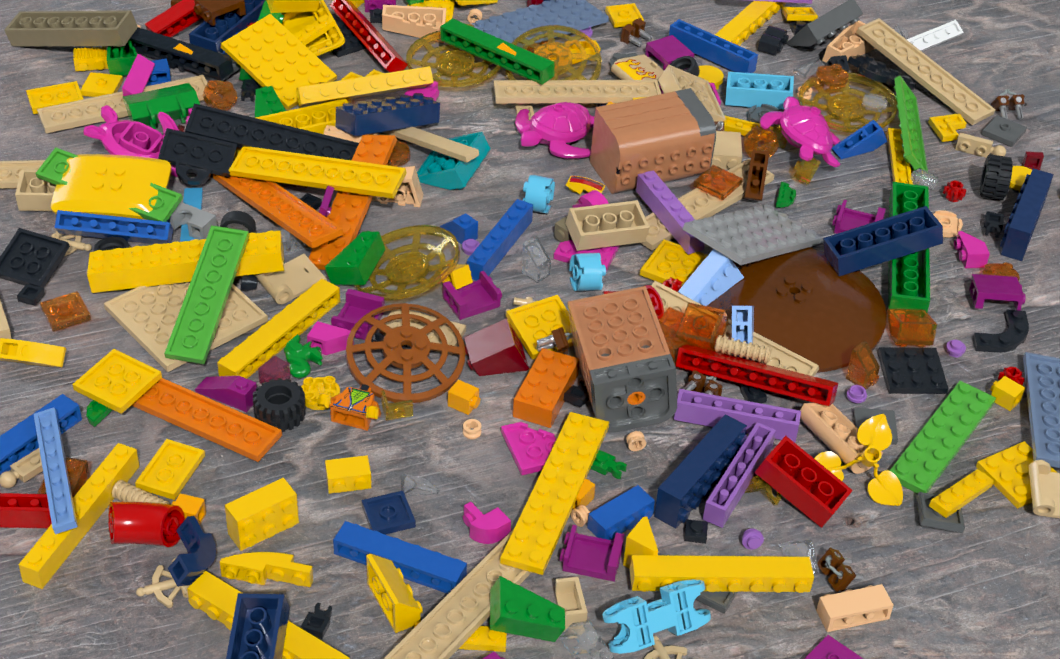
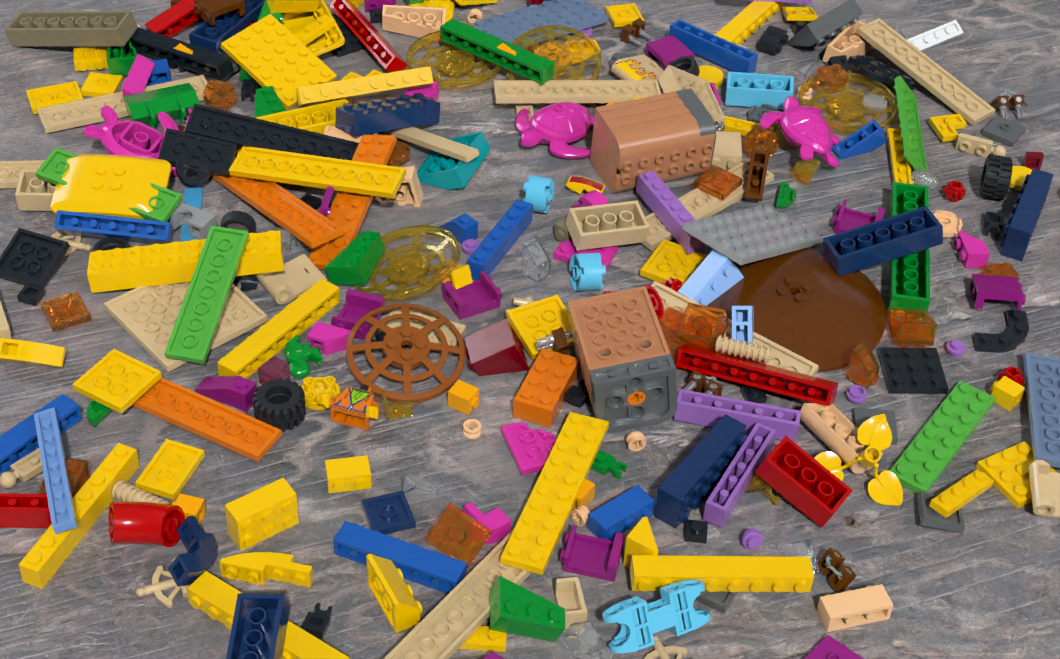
none -> clear orange slope [425,502,493,568]

